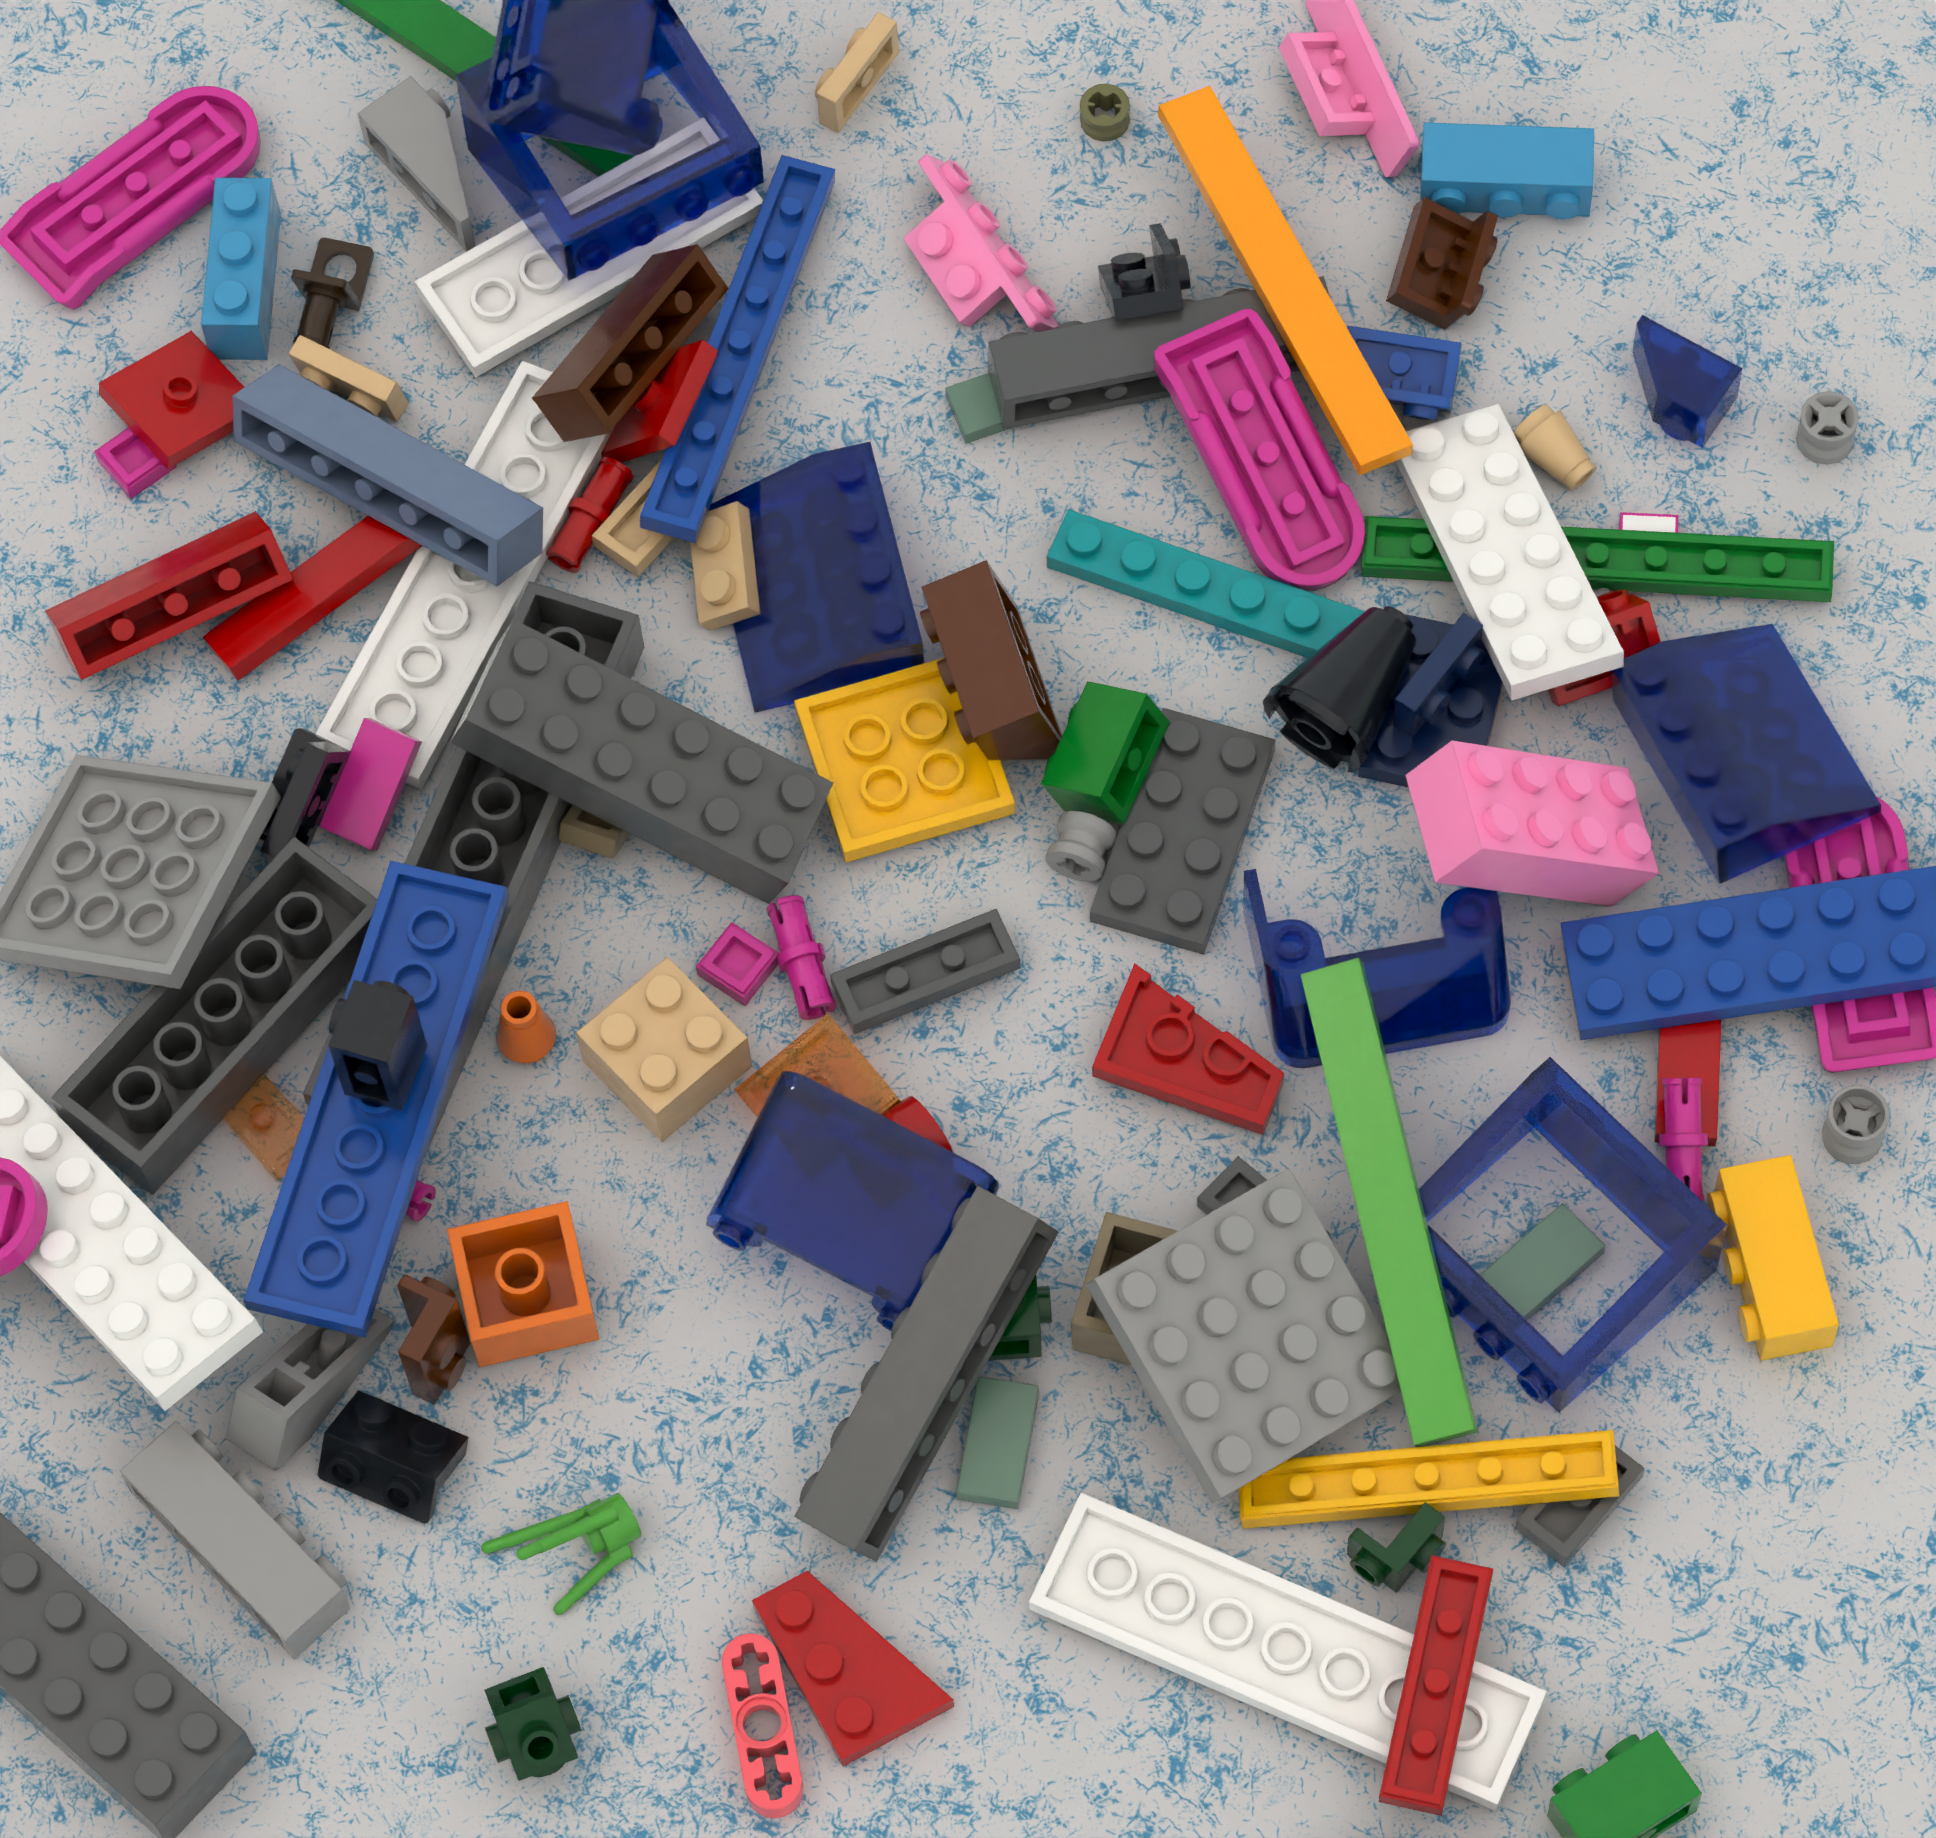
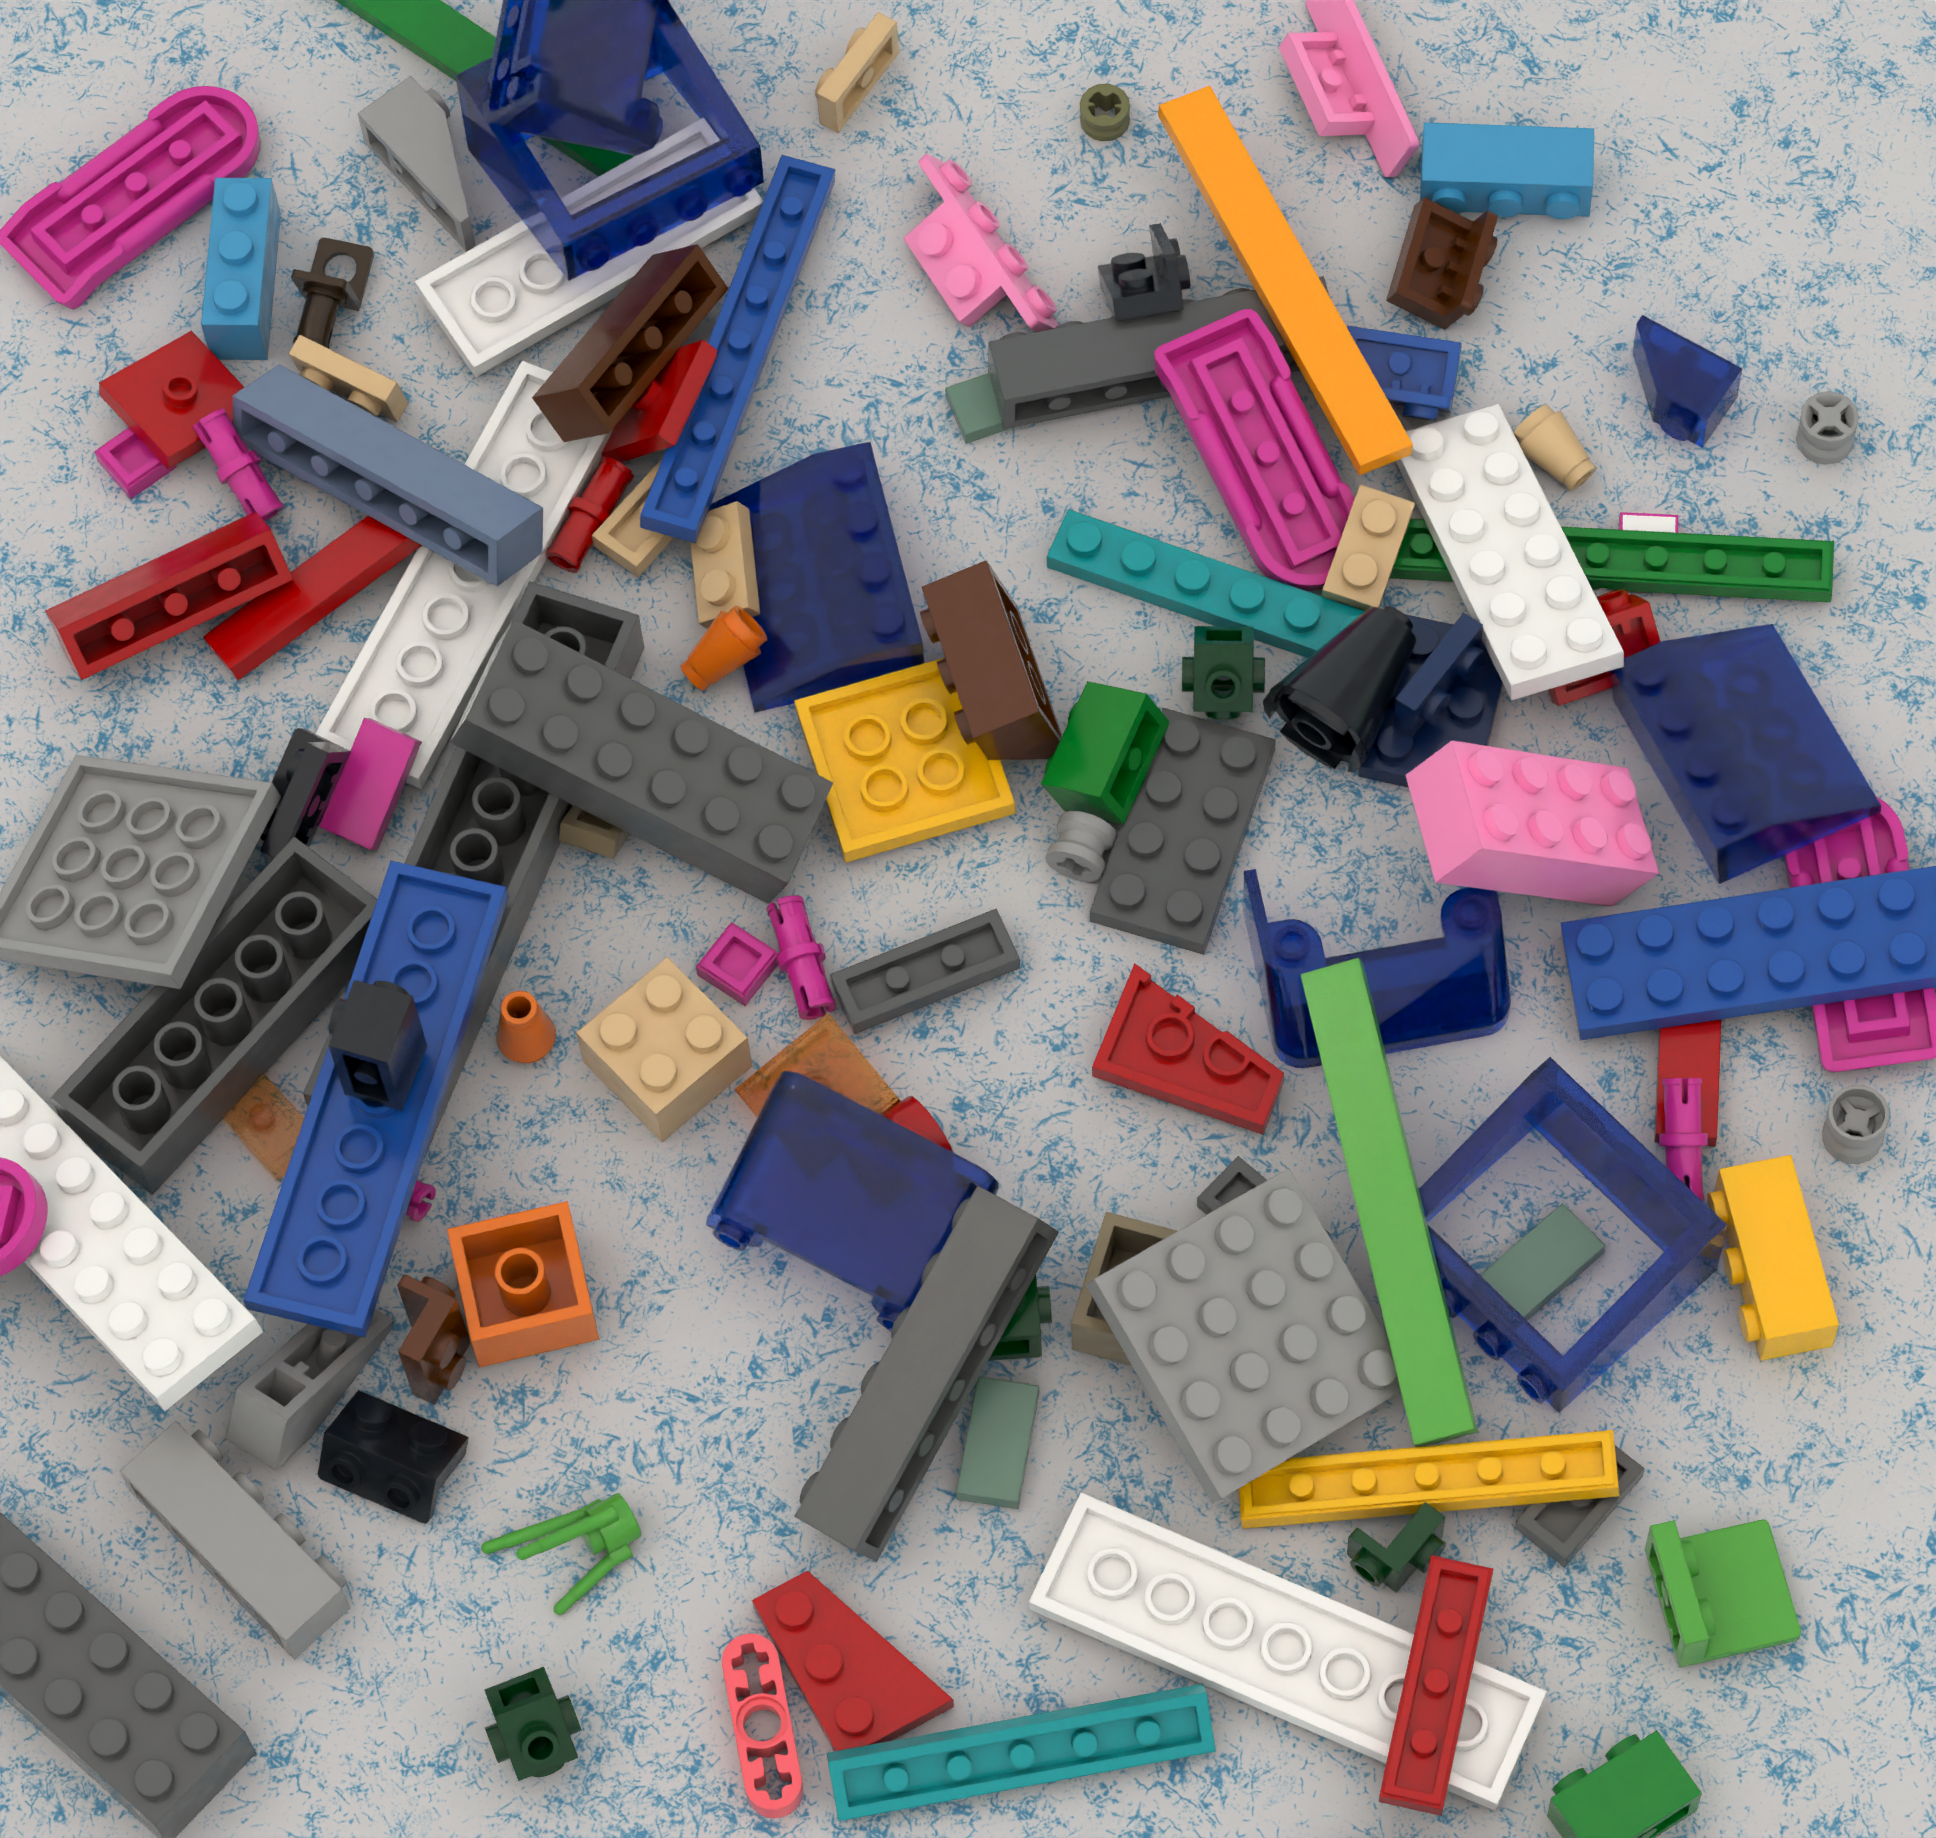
none -> dark pink pin [192,408,285,522]
none -> orange cone [680,605,767,691]
none -> teal plate [826,1683,1216,1821]
none -> dark green brick [1182,626,1265,720]
none -> tan plate [1322,484,1415,611]
none -> bright green bracket [1645,1519,1801,1668]

